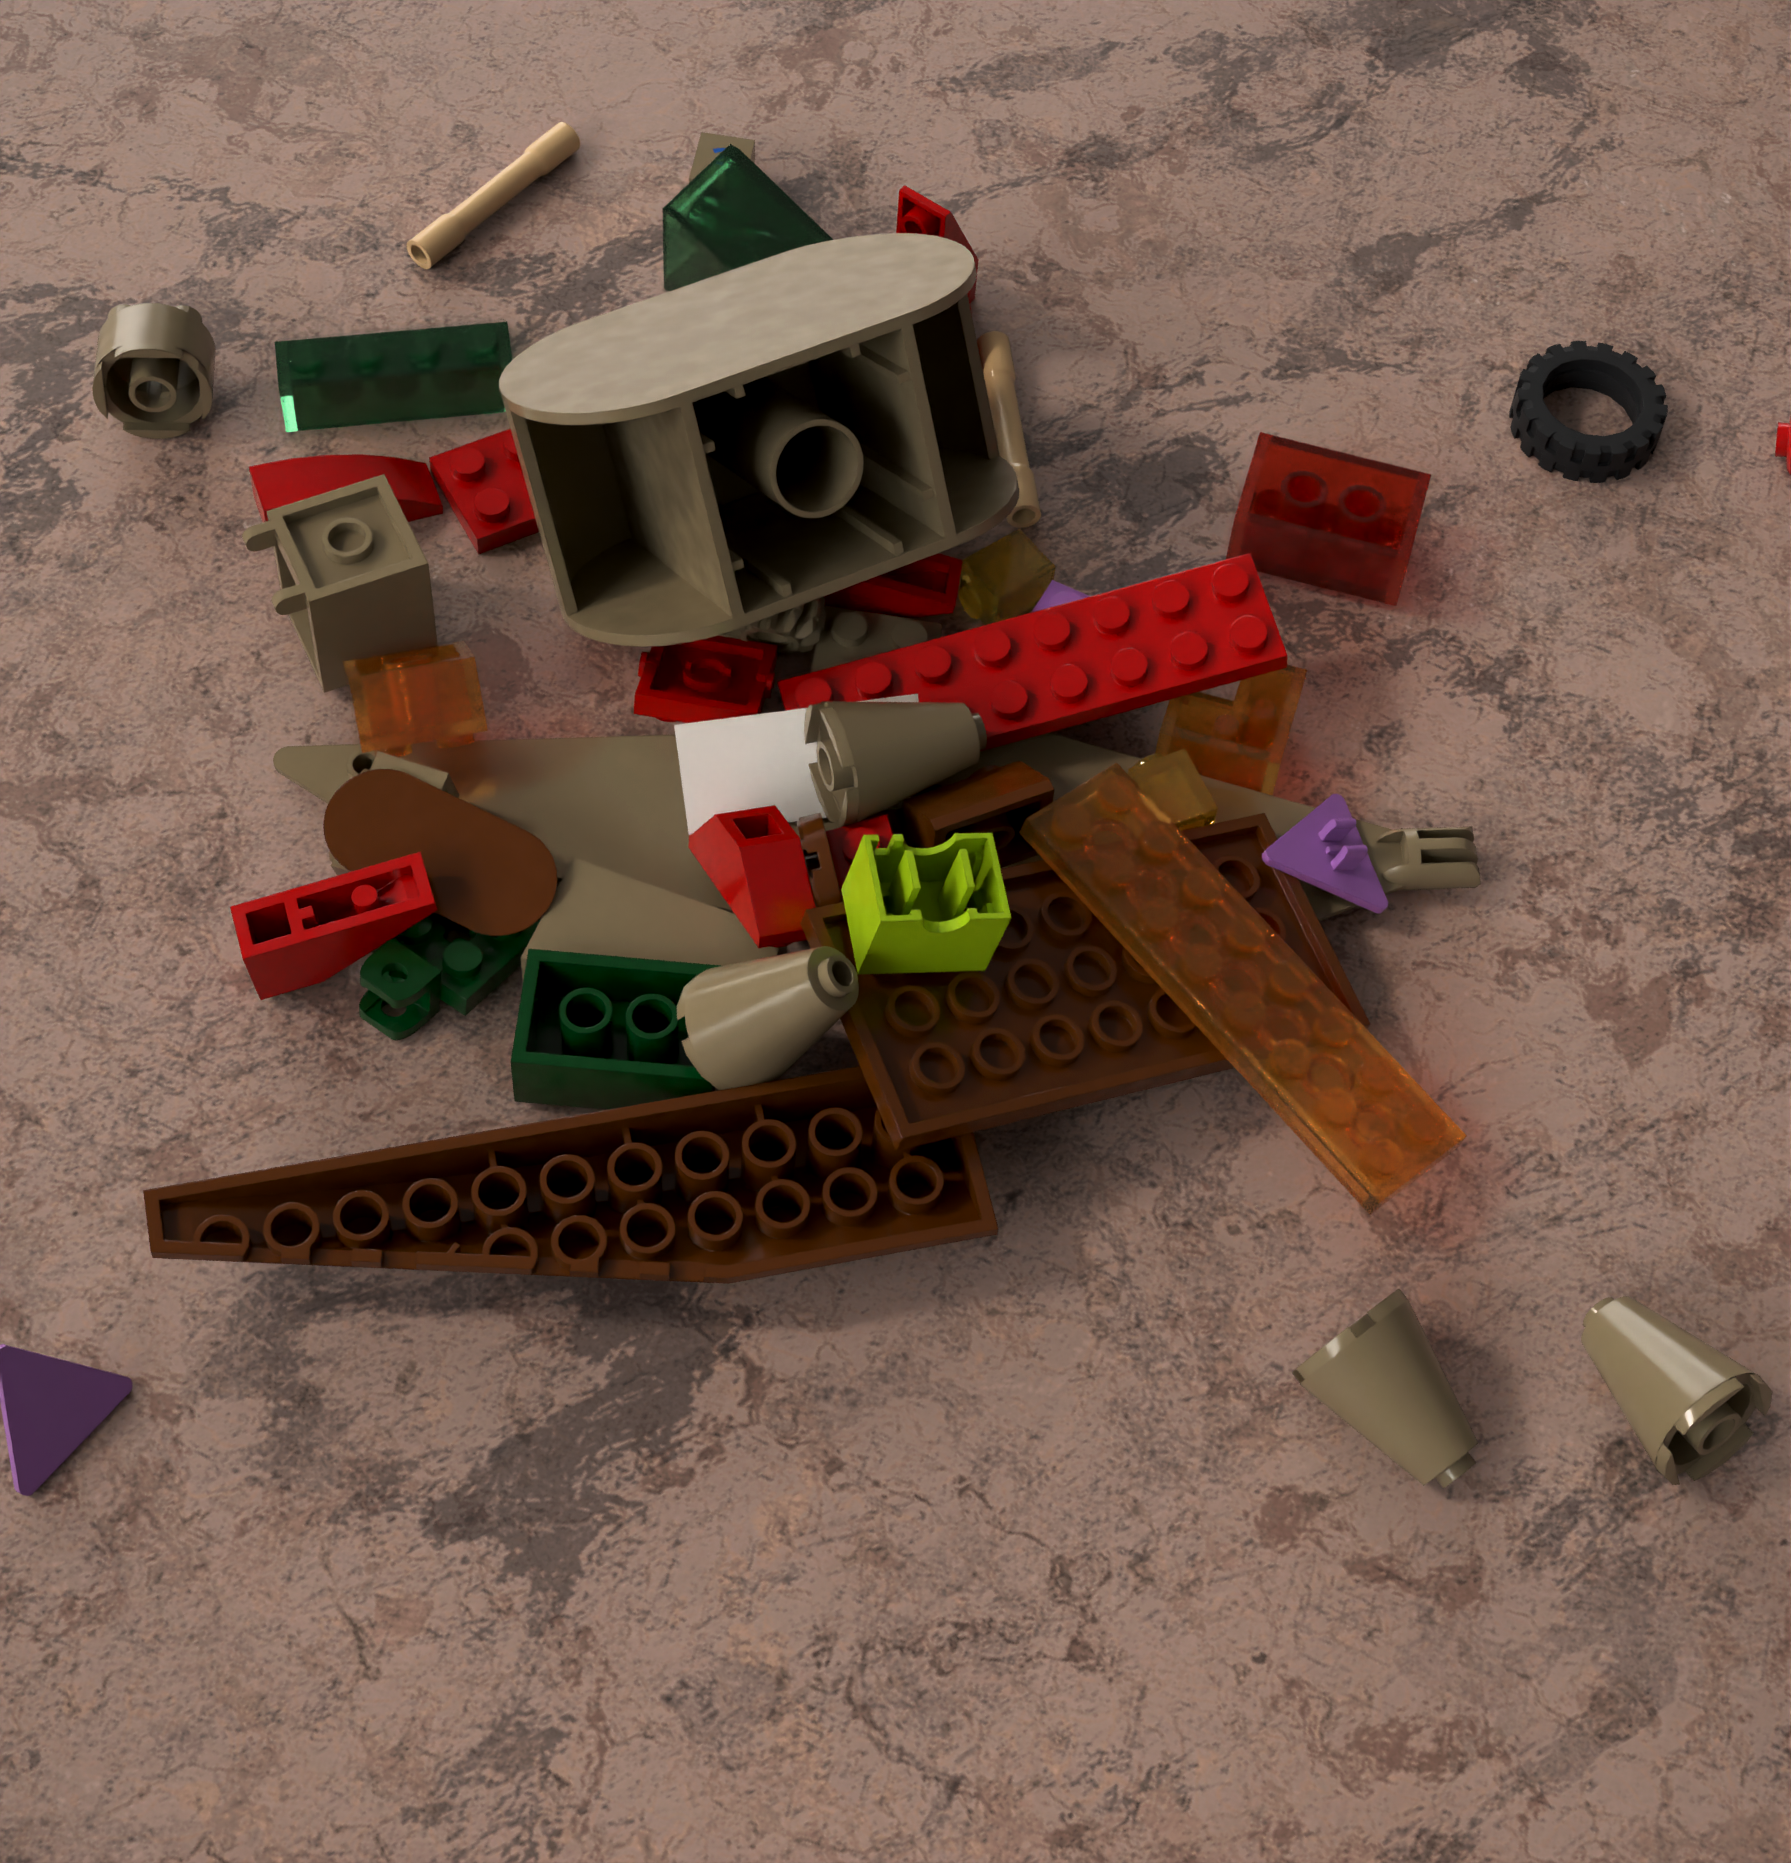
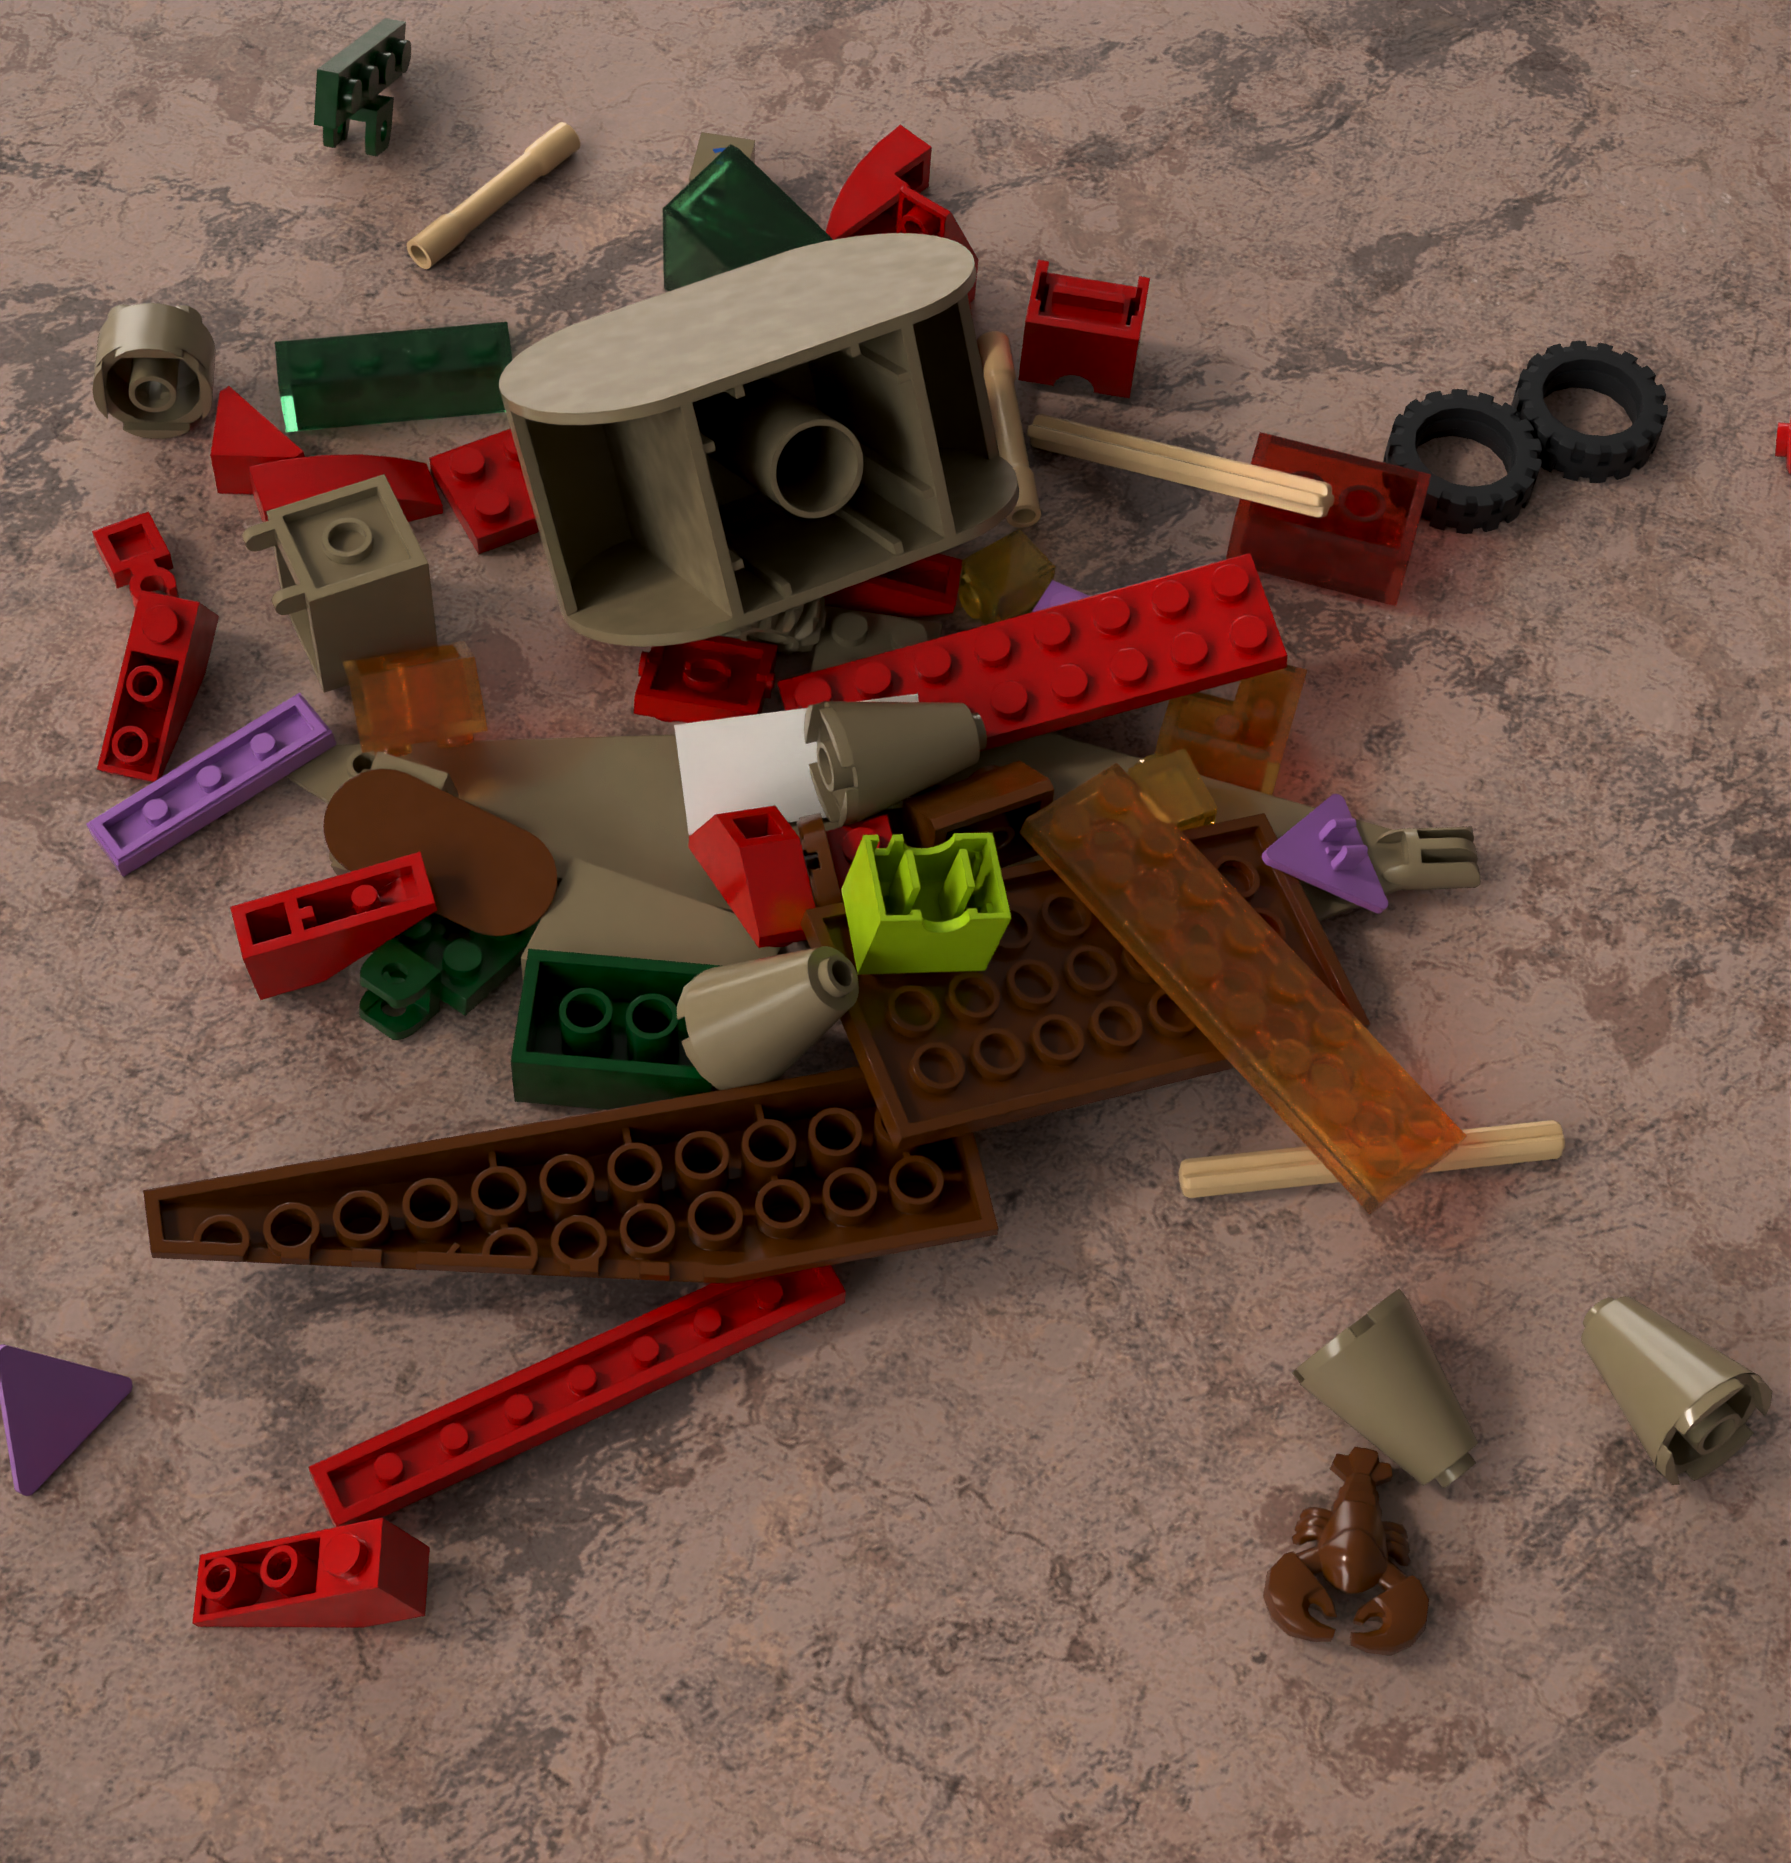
none -> medium lavender tile [86,692,337,877]
none -> red plate [92,511,179,609]
none -> red slope [97,590,219,782]
none -> red slope [192,1518,430,1628]
none -> red slope [210,386,305,495]
none -> red plate [308,1265,846,1527]
none -> dark green plate [314,18,411,157]
none -> red slope [824,124,932,242]
none -> red piece [1018,260,1150,399]
none -> tan axle [1027,414,1335,518]
none -> tan axle [1179,1120,1565,1198]
none -> reddish brown animal [1263,1447,1429,1656]
none -> black tyre [1383,389,1542,534]

